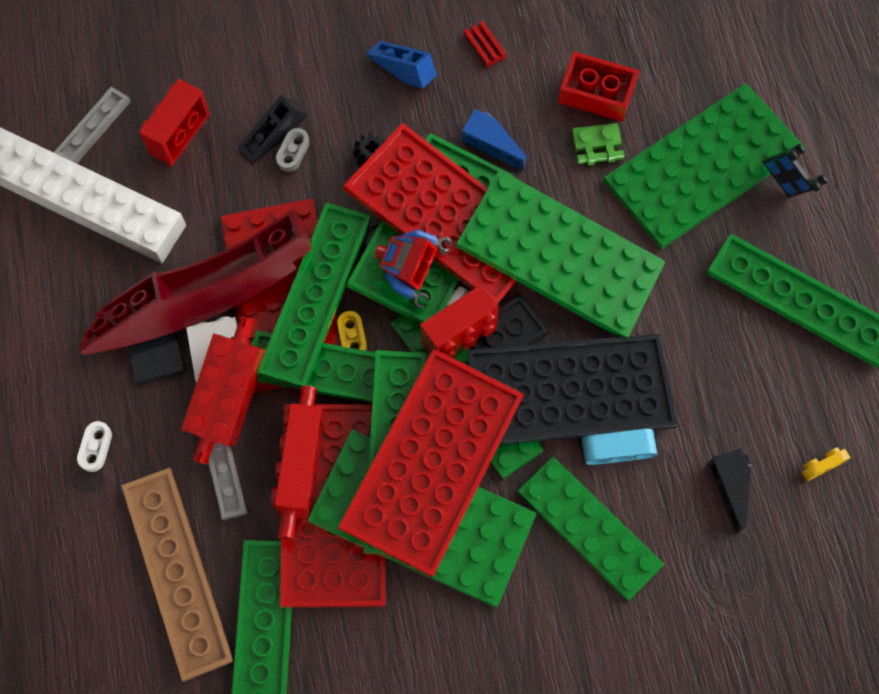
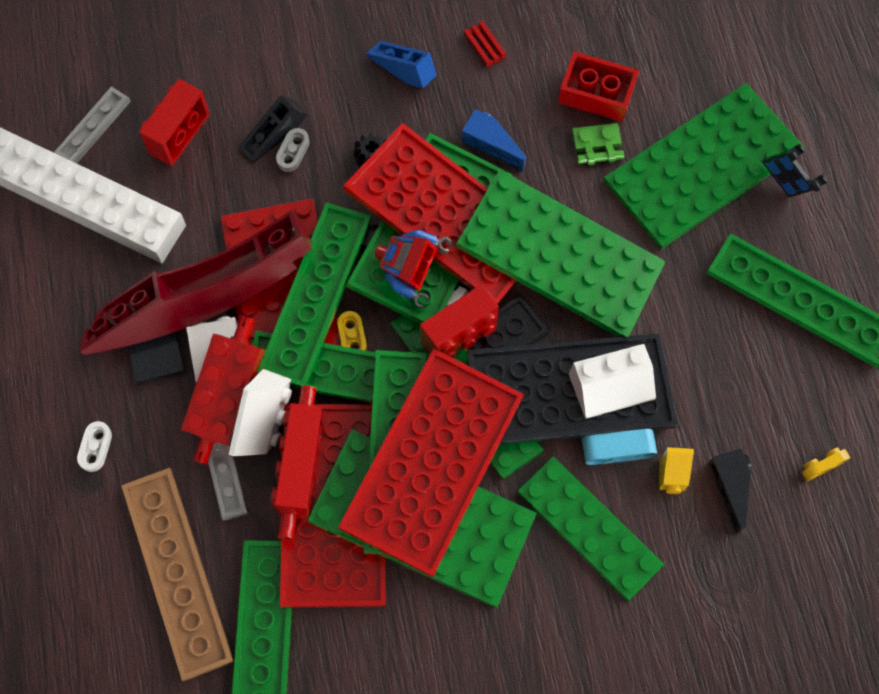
none -> white slope [229,369,292,456]
none -> white slope [569,344,656,419]
none -> yellow slope [659,447,694,494]

